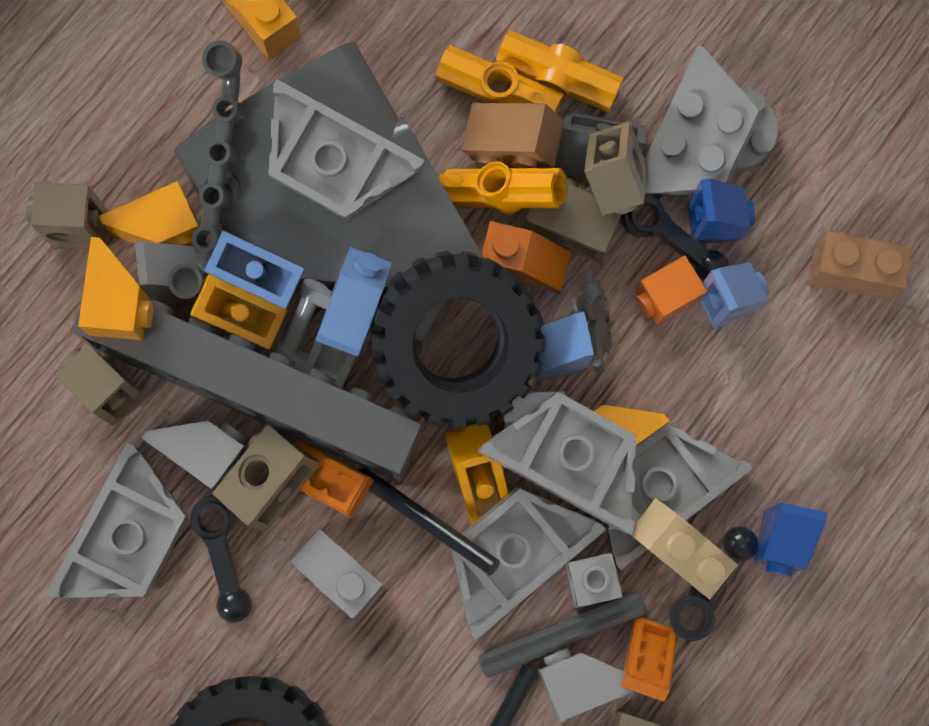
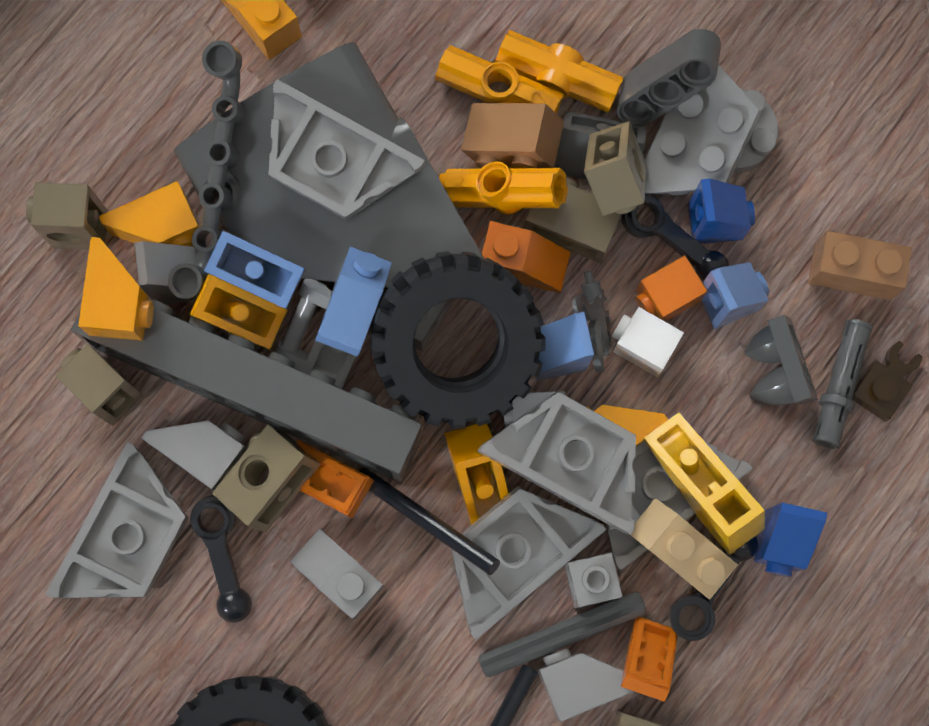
none -> white brick [612,307,684,377]
none -> dark grey beam [617,29,721,126]
none -> yellow slope [644,413,765,555]
none -> dark grey tile [745,315,818,405]
none -> dark grey pin [812,319,873,449]
none -> dark brown plate [852,341,922,422]

